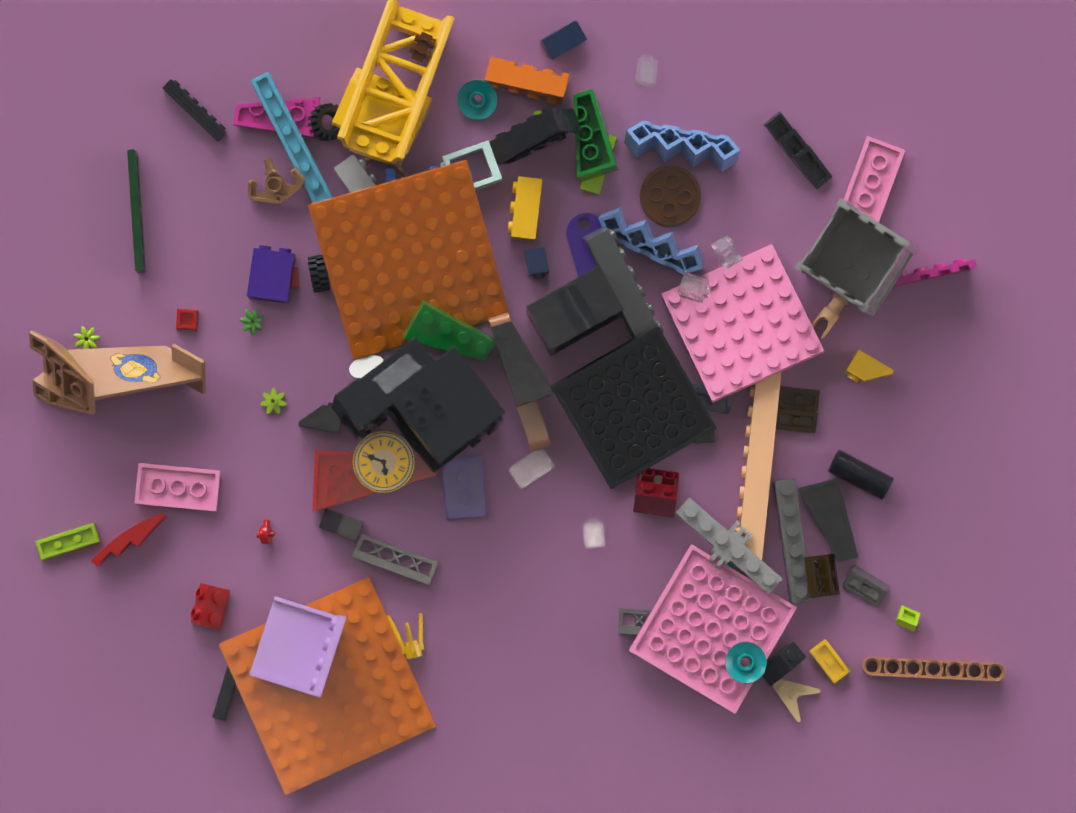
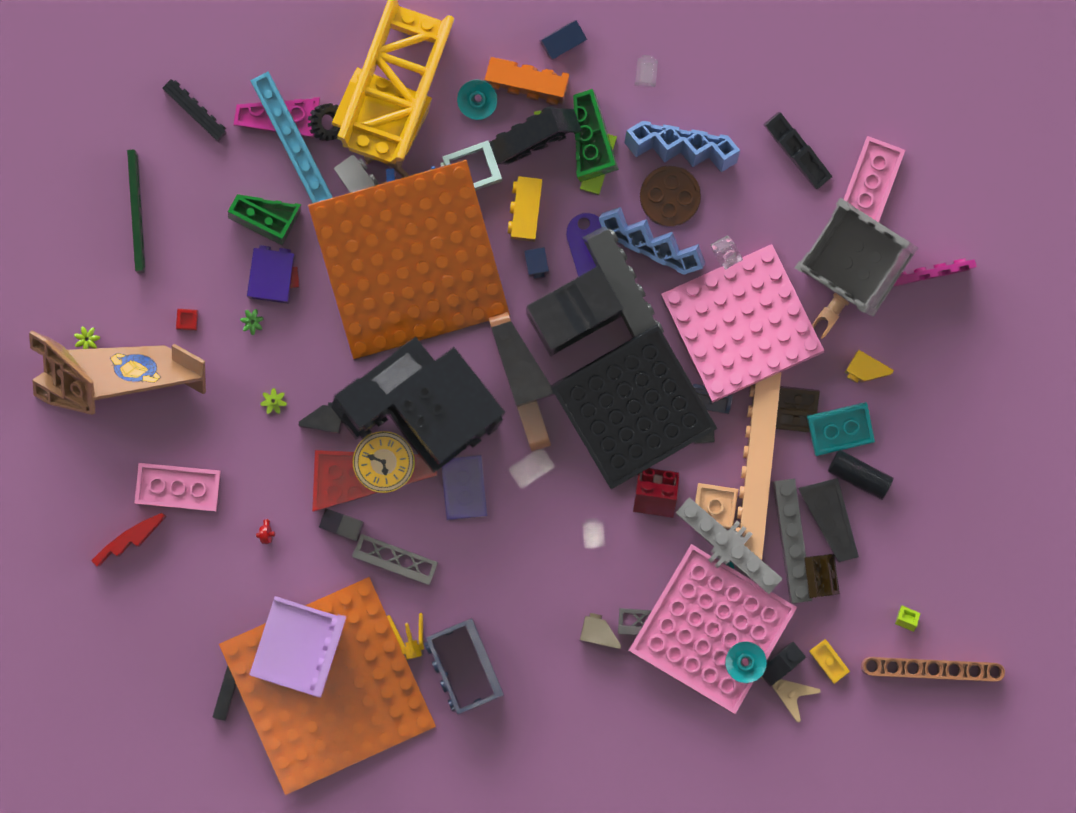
lime tile [35,523,101,561] -> none
red bracket [190,583,230,630] -> none
medium nougat piece [248,157,305,204] -> none
black tyre [308,254,330,293] -> none
white sticker [349,355,383,378] -> none
green wedge [403,299,495,361] -> none
reddish brown piece [409,32,436,63] -> none
clear brick [678,272,711,303] -> none
flat silver slope [842,565,889,607] -> none
none -> green wedge [228,194,301,245]
none -> hose [424,618,504,714]
none -> dark tan slope [580,613,621,649]
none -> light nougat plate [695,483,738,529]
none -> teal tile [807,402,875,456]

